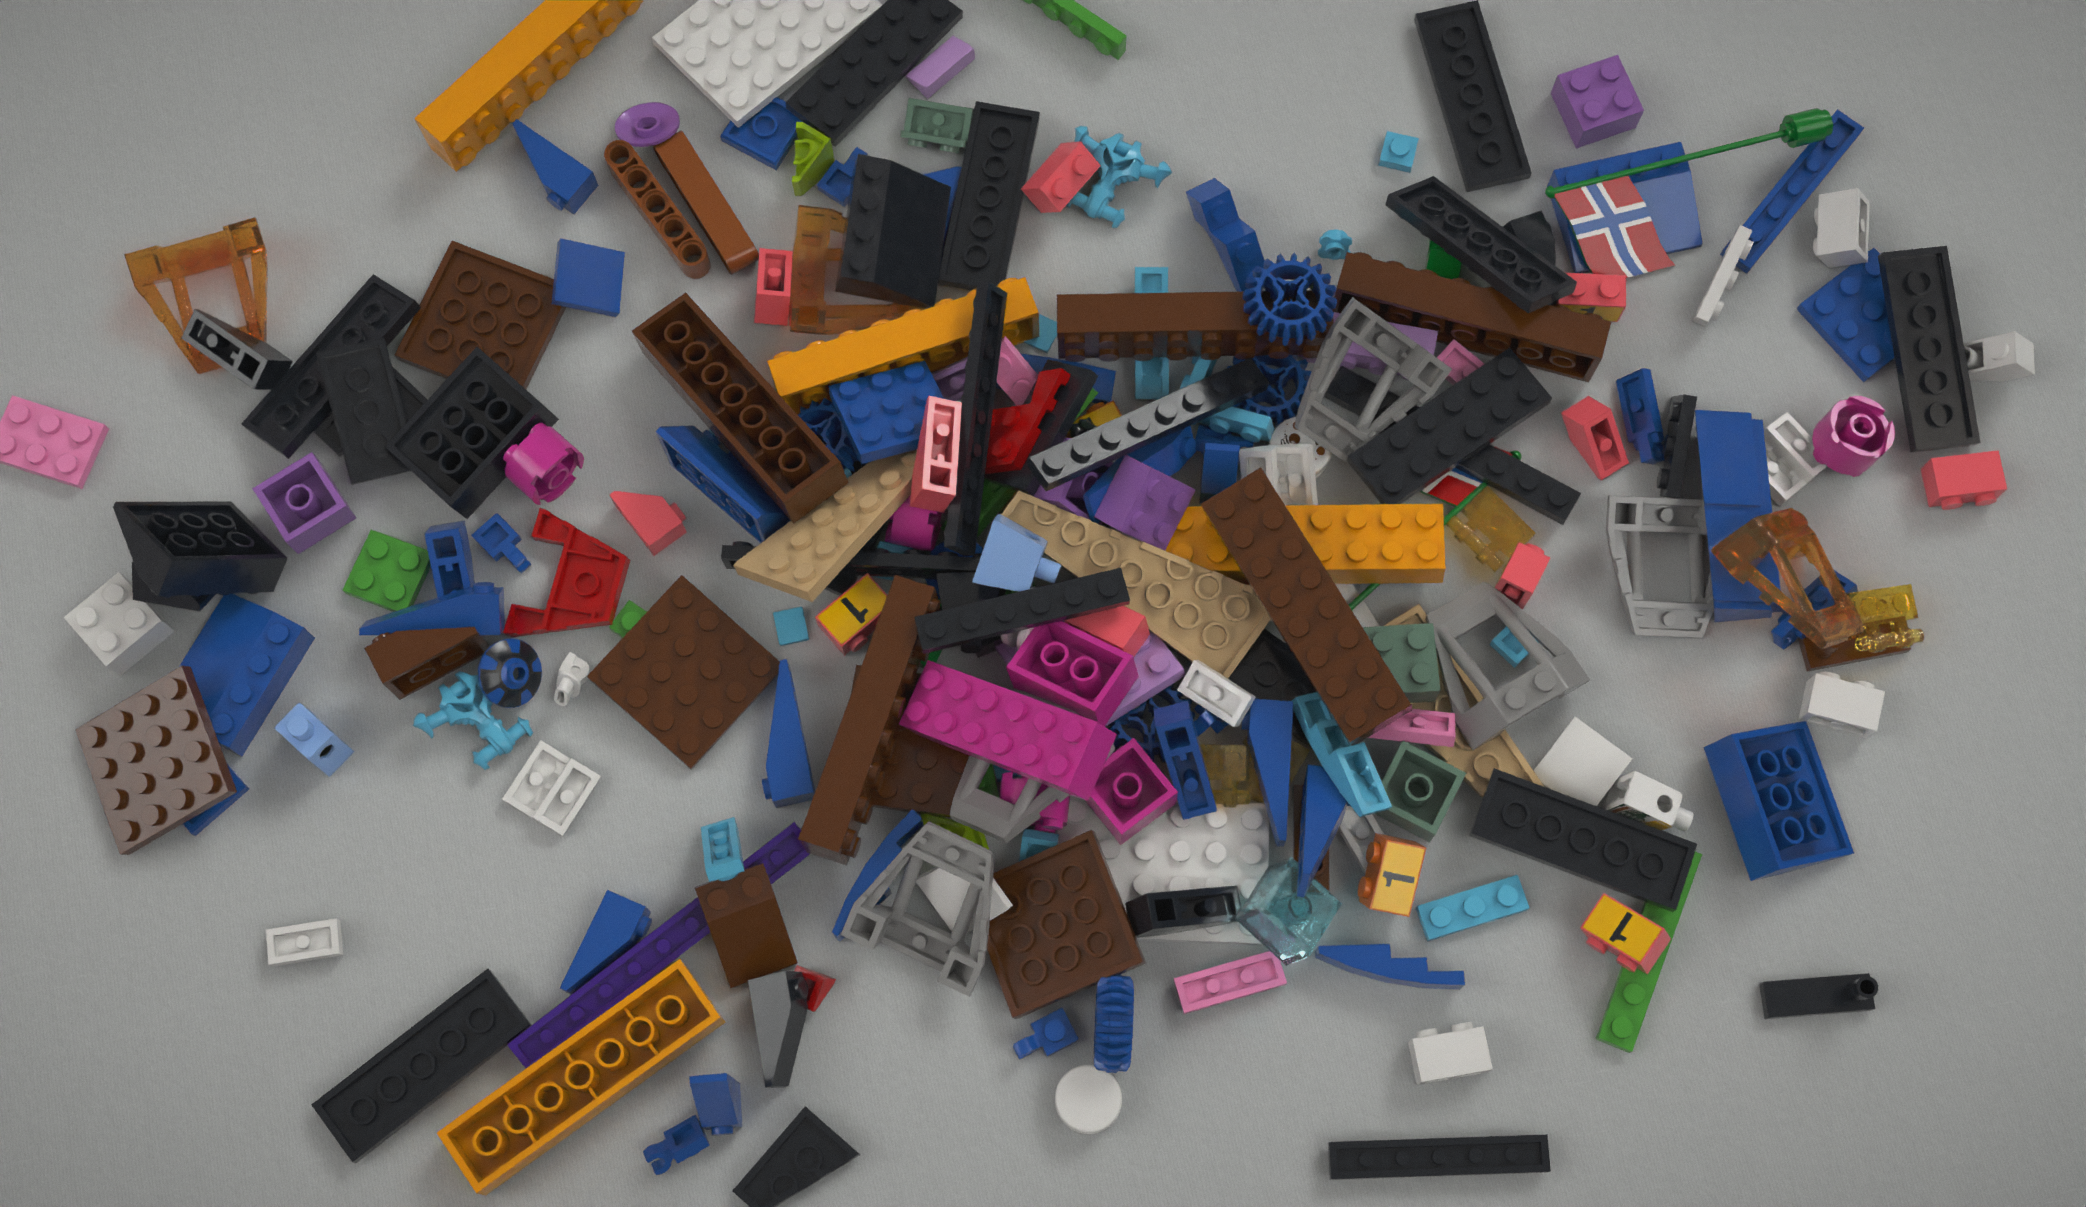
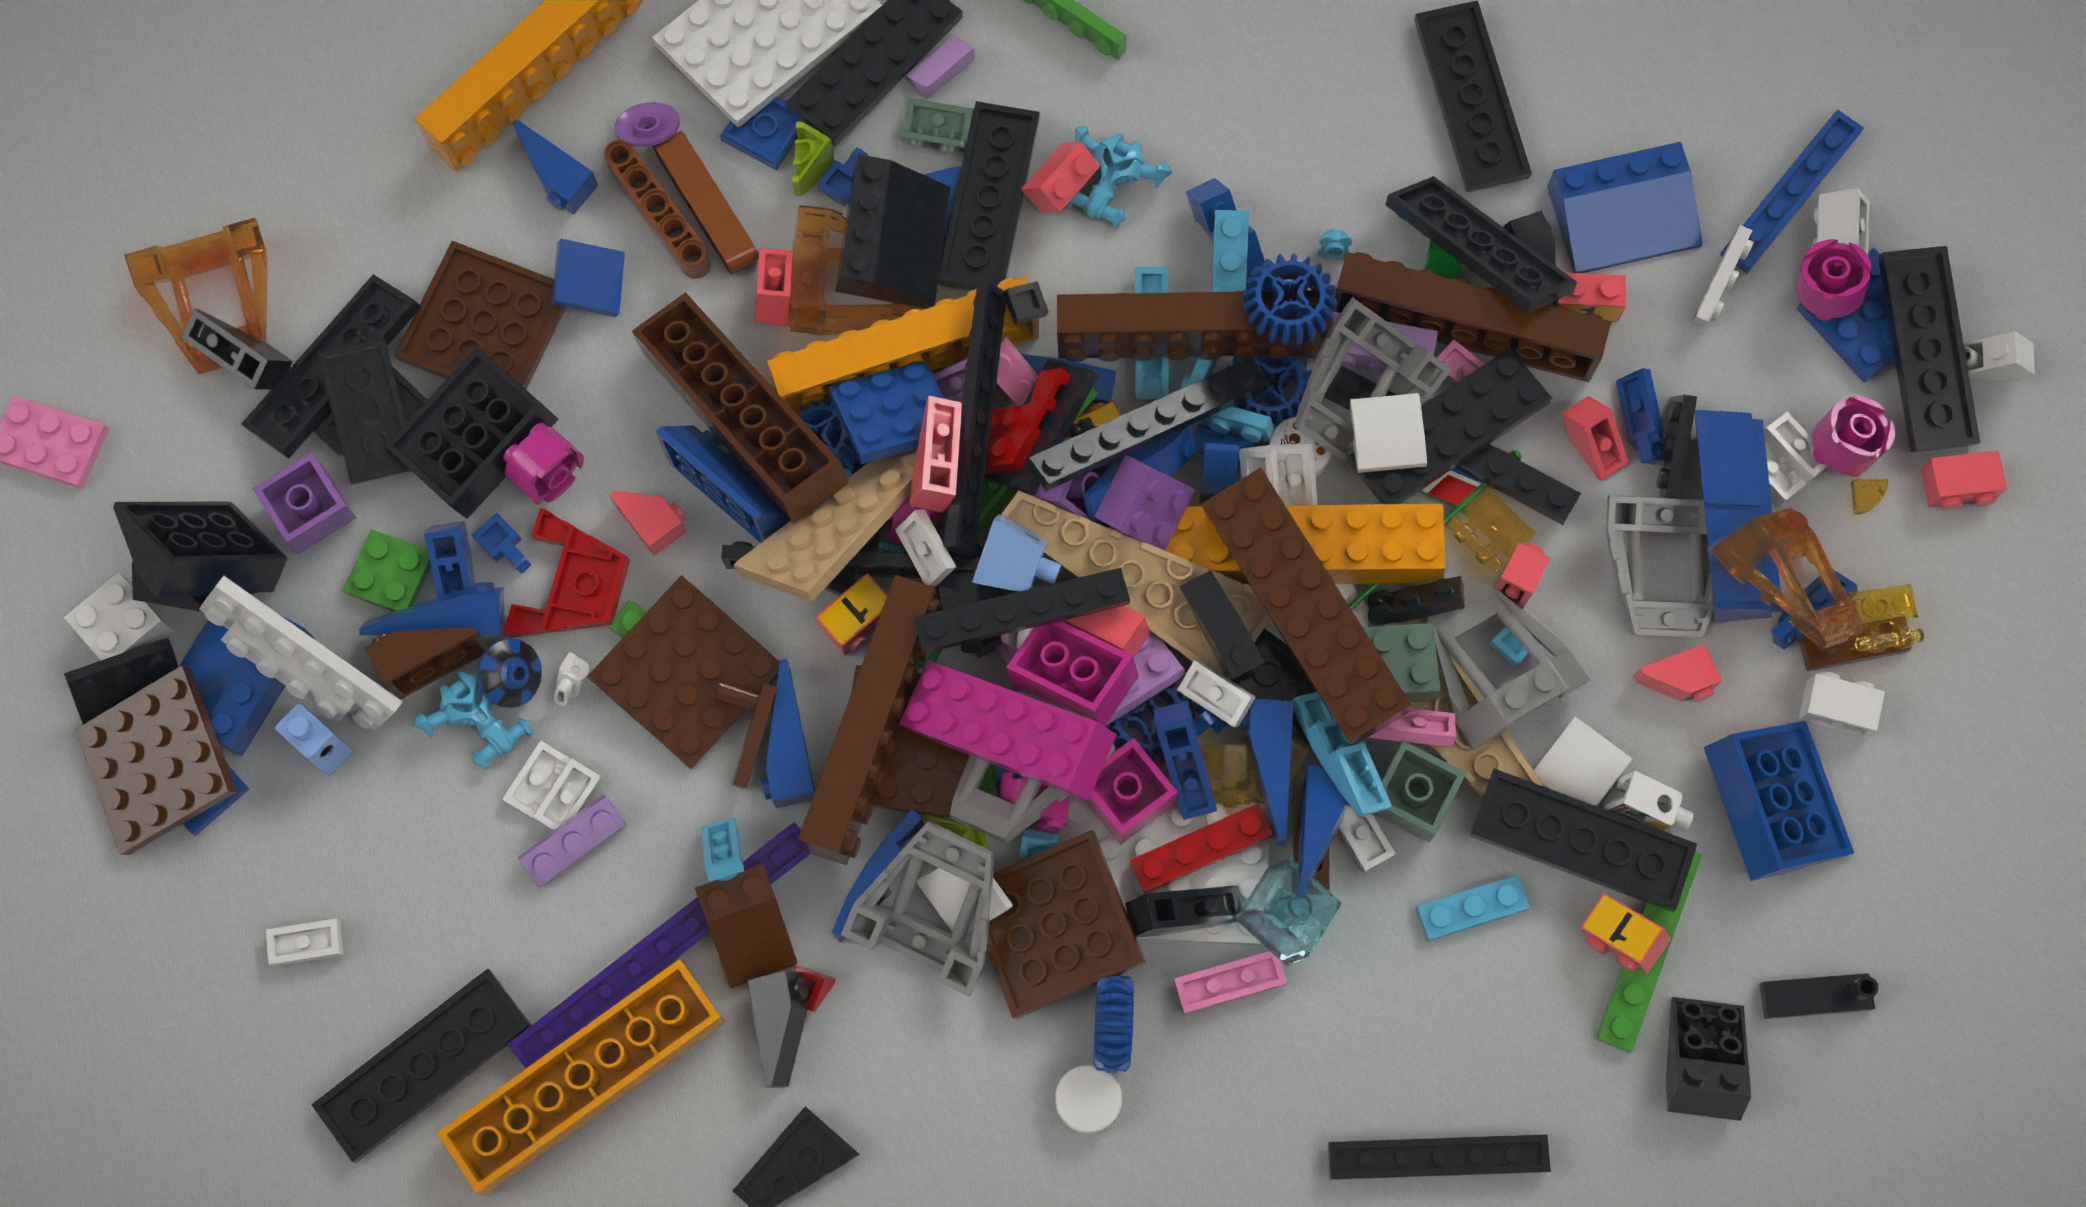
blue slope [560,890,652,994] -> none
blue plate [643,1114,710,1175] -> none
blue slope [689,1073,742,1136] -> none
medium azure piece [773,607,809,646] -> none
blue plate [1013,1007,1079,1060] -> none
medium azure piece [1024,314,1057,353] -> none
blue slope [1315,944,1465,990] -> none
brick [1357,833,1426,917] -> none
medium azure plate [1378,131,1419,173] -> none
white brick [1408,1022,1493,1085] -> none
flag [1545,108,1833,278] -> none
medium lavender brick [1551,55,1644,149] -> none
none -> black wing [64,638,179,725]
none -> white plate [199,576,403,732]
none -> medium lavender plate [518,794,626,887]
none -> reddish brown piece [714,679,777,789]
none -> white plate [895,509,956,587]
none -> black plate [1003,281,1049,325]
none -> red plate [1129,803,1274,894]
none -> black slope [1179,570,1265,679]
none -> medium azure plate [1211,210,1249,292]
none -> white slope [1349,393,1427,473]
none -> black hinge [1367,576,1465,625]
none -> coral slope [1633,644,1722,702]
none -> black slope [1666,997,1751,1121]
none -> dark pink brick [1796,239,1871,321]
none -> clear yellow tile [1851,479,1888,515]

